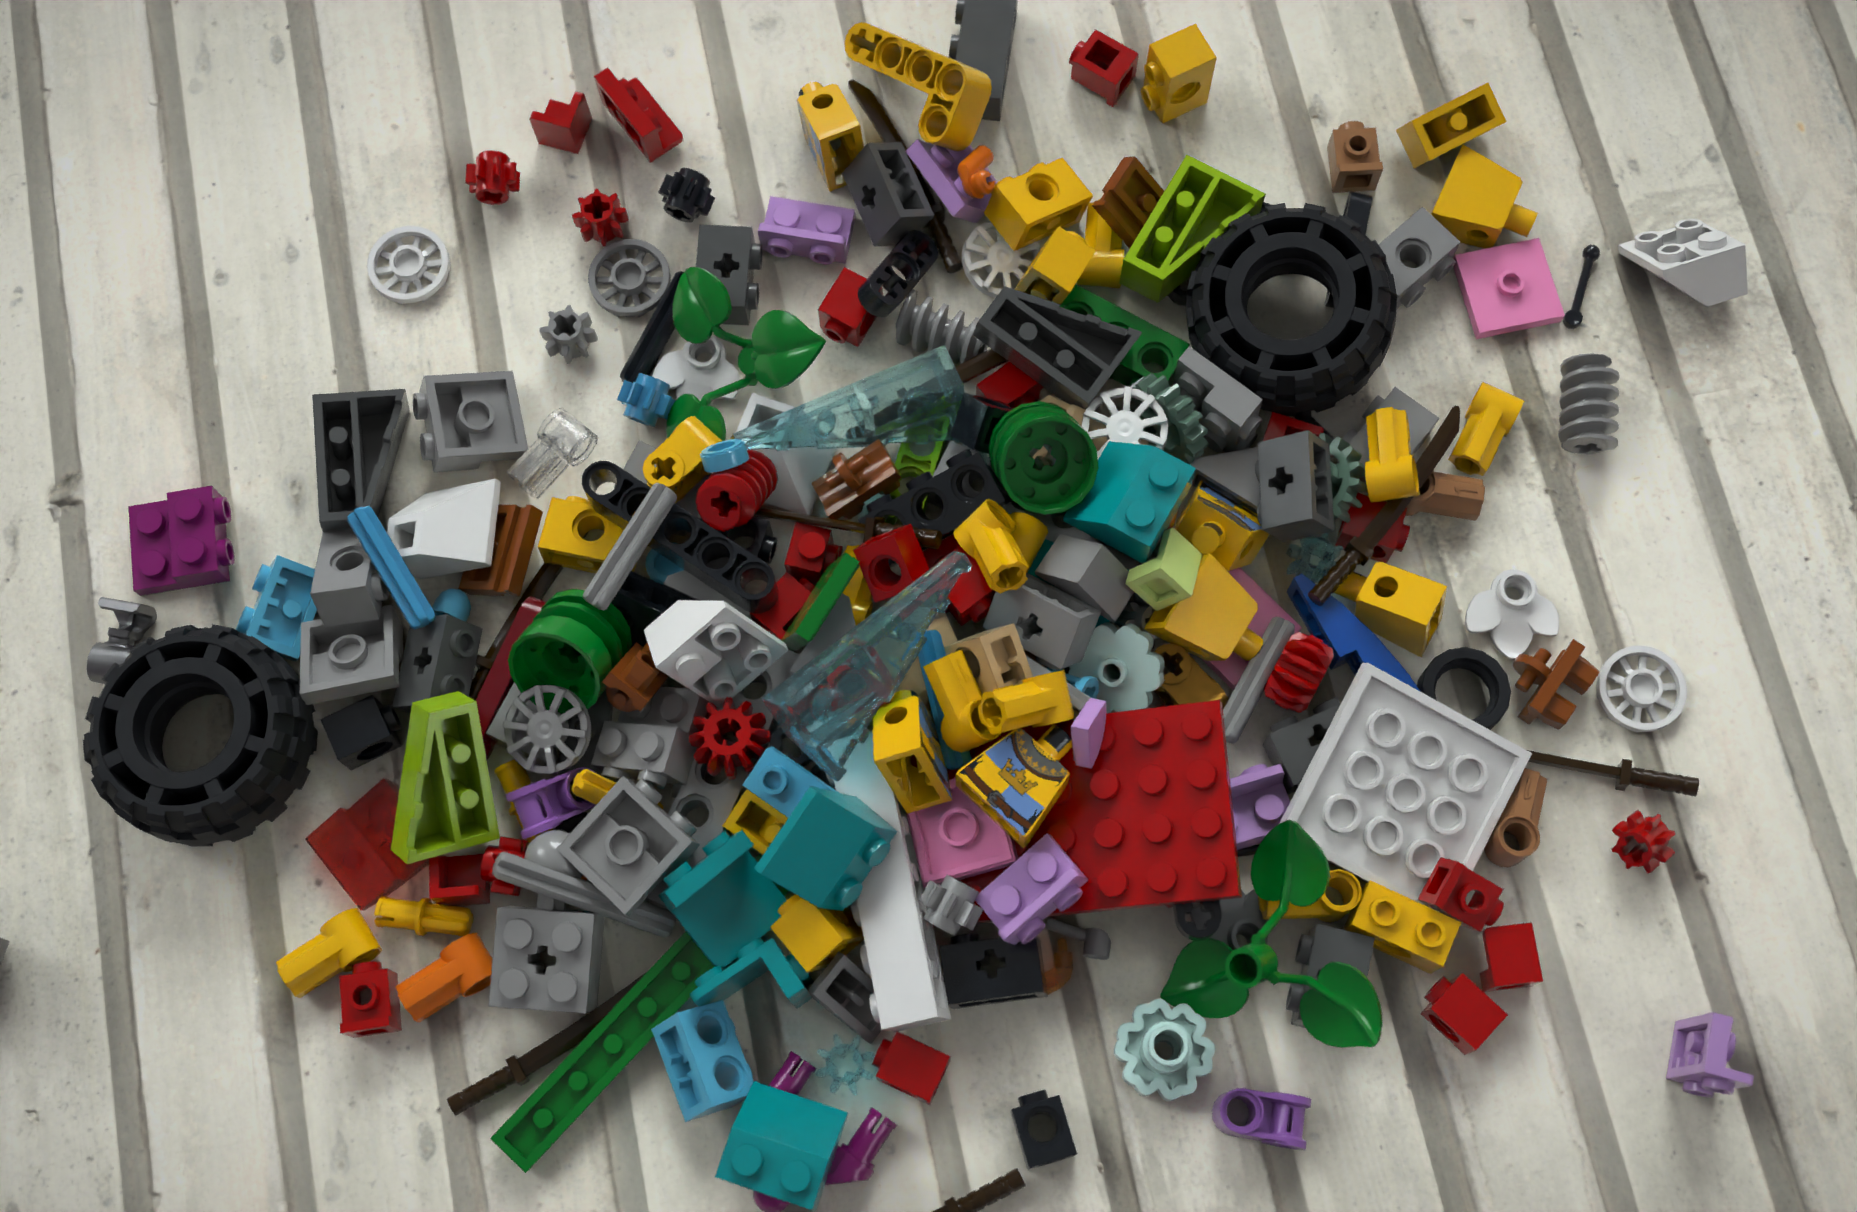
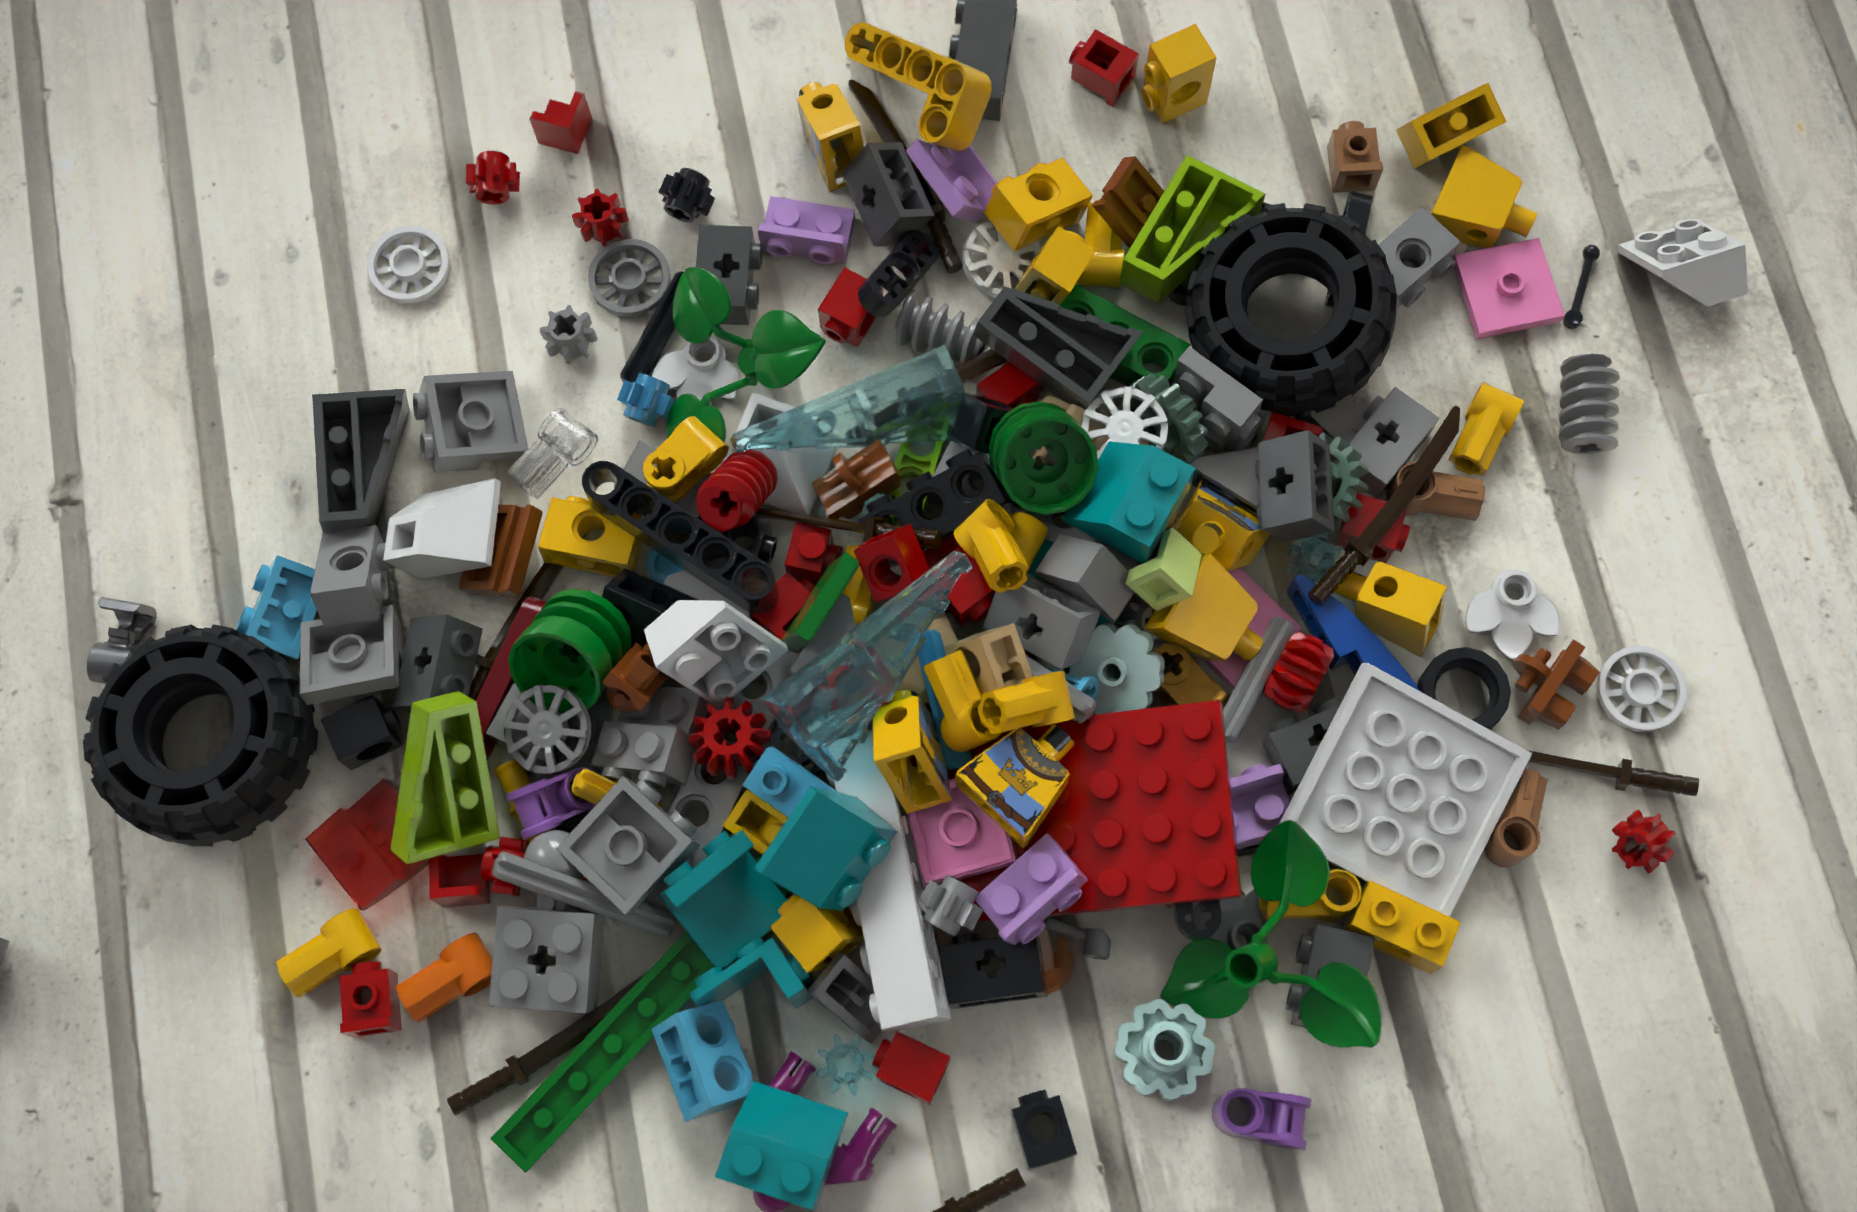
magenta plate [128,486,235,596] -> none
dark azure axle [347,506,436,629] -> none
yellow axle [374,896,474,936] -> none
medium azure hinge [432,588,471,622] -> none
light grey axle [583,482,677,611] -> none
red bracket [594,67,683,163] -> none
medium azure tile [700,439,749,472] -> none
orange arm [957,145,995,199] -> none
lavender tile [1071,698,1106,768] -> none
yellow piece [1365,407,1419,503] -> none
red brick [1418,857,1504,932] -> none
red brick [1420,973,1508,1055] -> none
red panel [1479,922,1543,992] -> none
lavender bracket [1666,1012,1754,1098] -> none

